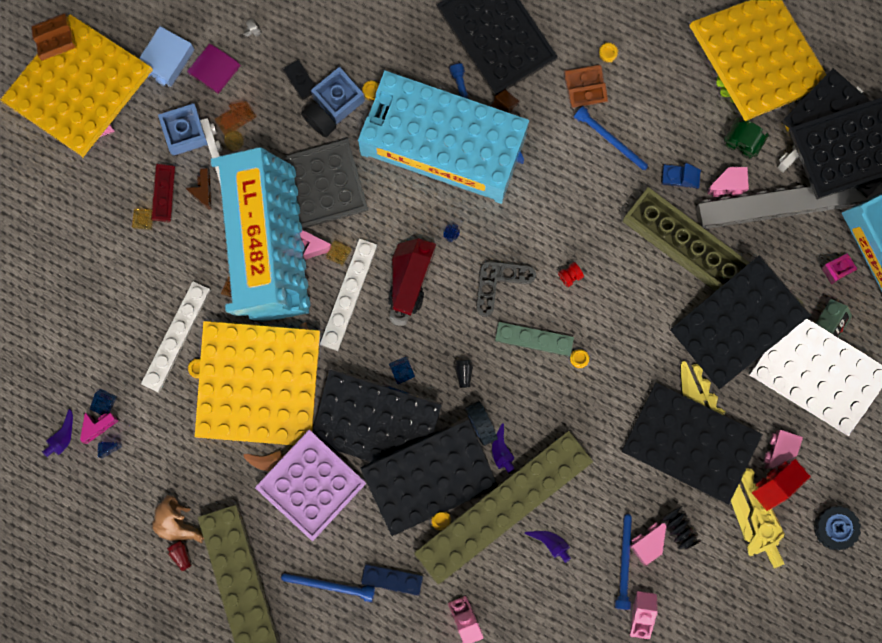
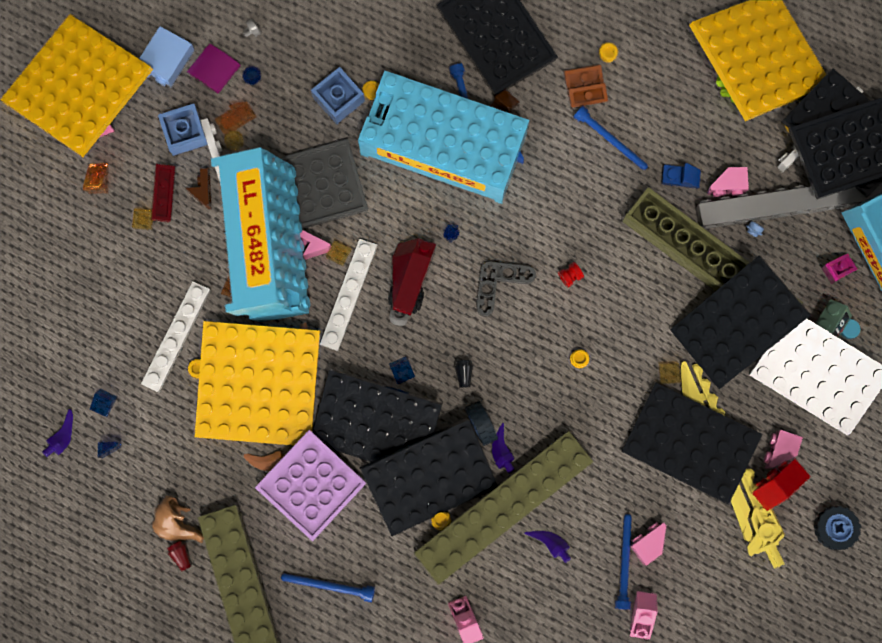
dark orange slope [31,13,76,61] -> none
dark pink slope [80,413,118,444] -> none
black plate [283,59,315,101] -> none
black tyre [301,102,336,138] -> none
dark blue plate [361,564,423,596] -> none
sand green plate [495,322,574,357] -> none
black piece [662,506,702,550] -> none
dark green brick [724,118,769,160] -> none
none -> clear orange slope [83,164,109,194]
none -> clear blue plate [243,66,261,85]
none -> clear yellow tile [659,363,681,384]
none -> light blue plate [746,221,764,237]
none -> medium azure tile [841,319,861,339]

